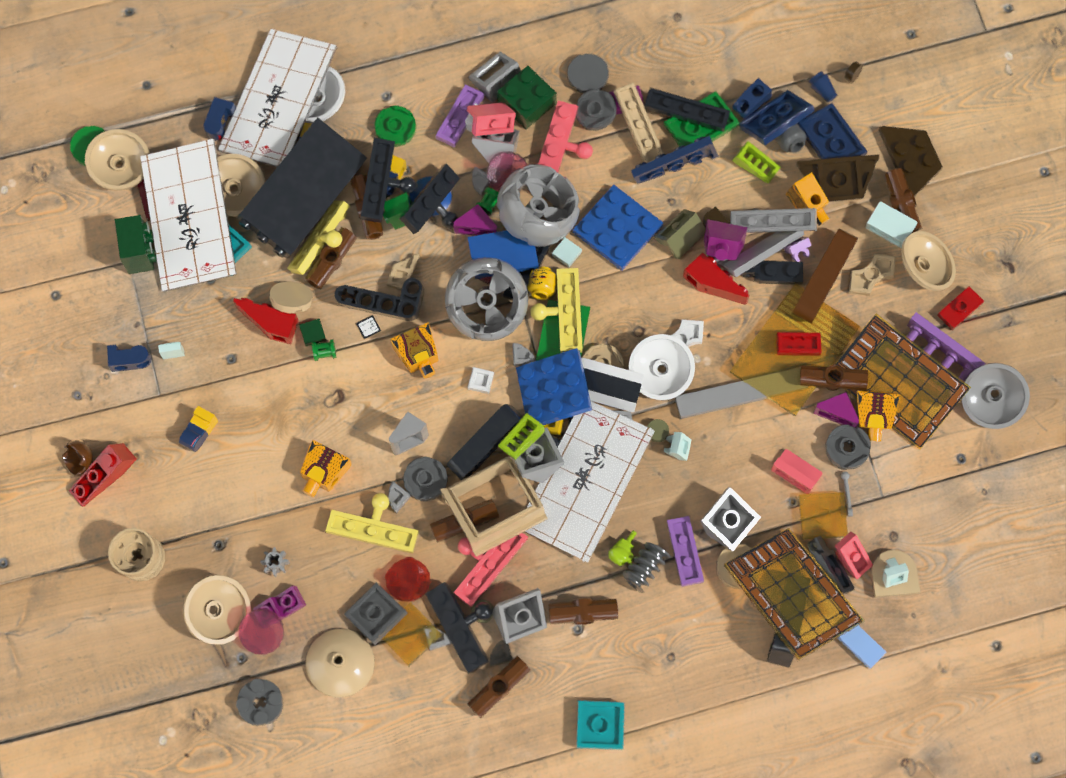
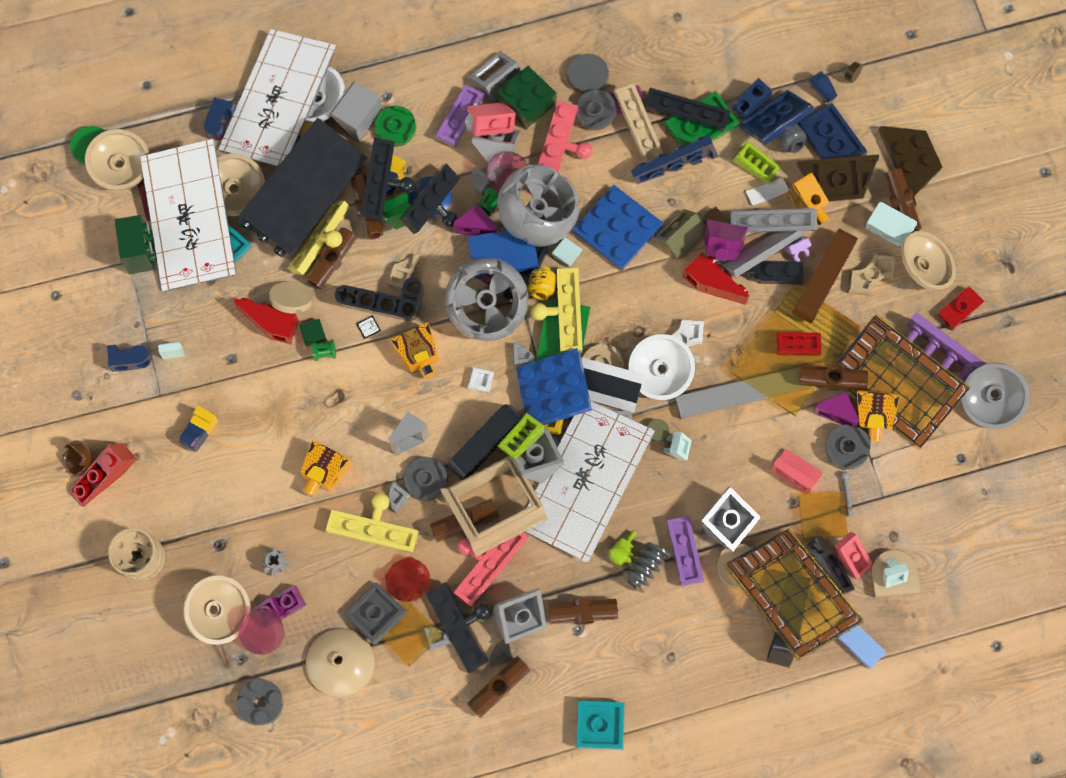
none -> light grey slope [330,82,382,142]
none -> white sticker [746,177,789,205]

